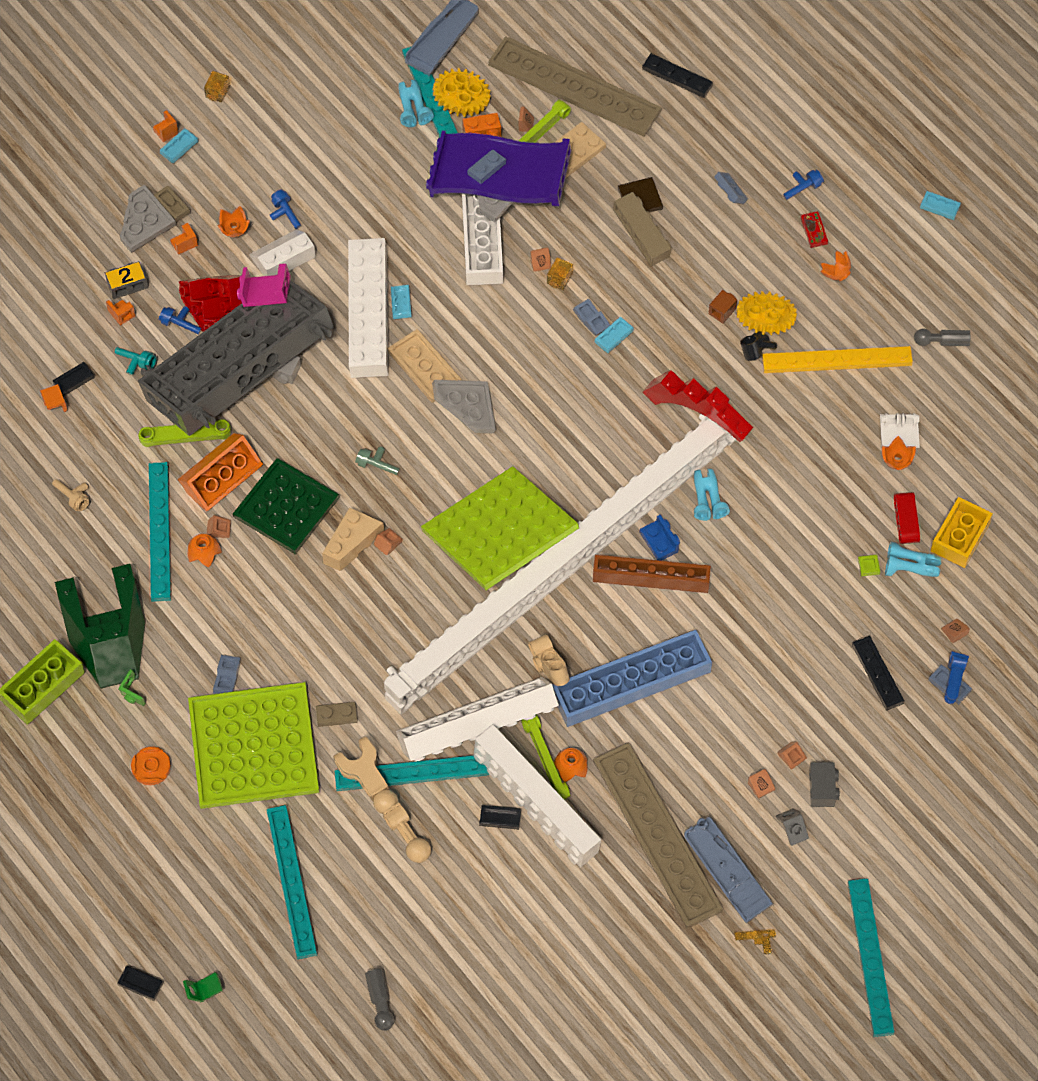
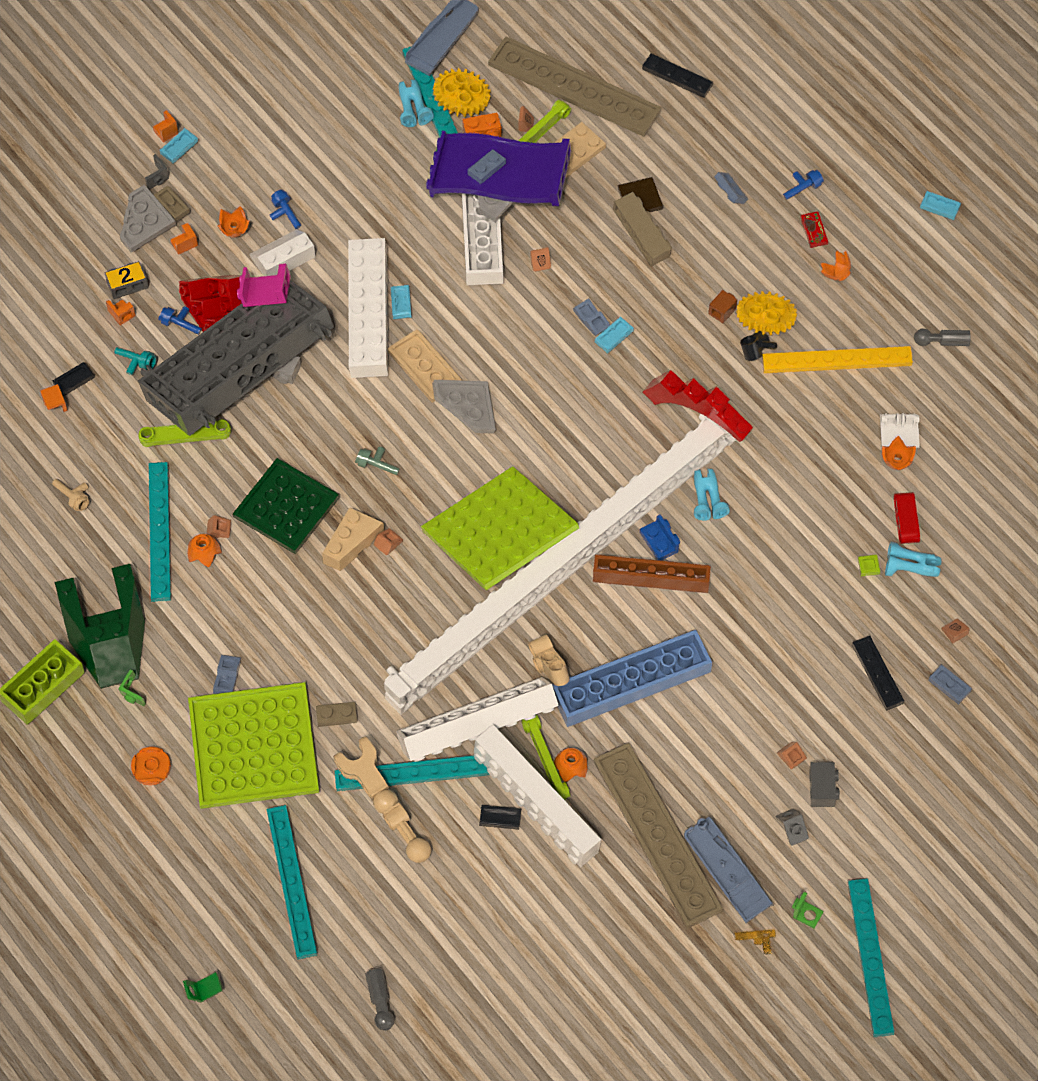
black tile [117,965,164,1001] -> none
orange slope [177,433,263,511] -> none
clear yellow brick [204,71,230,103] -> none
clear yellow brick [547,257,573,290] -> none
nougat slope [748,769,775,799] -> none
yellow brick [930,497,993,568] -> none
blue piece [944,652,969,704] -> none
none -> dark grey bracket [145,154,169,190]
none -> bright green bracket [792,892,823,929]

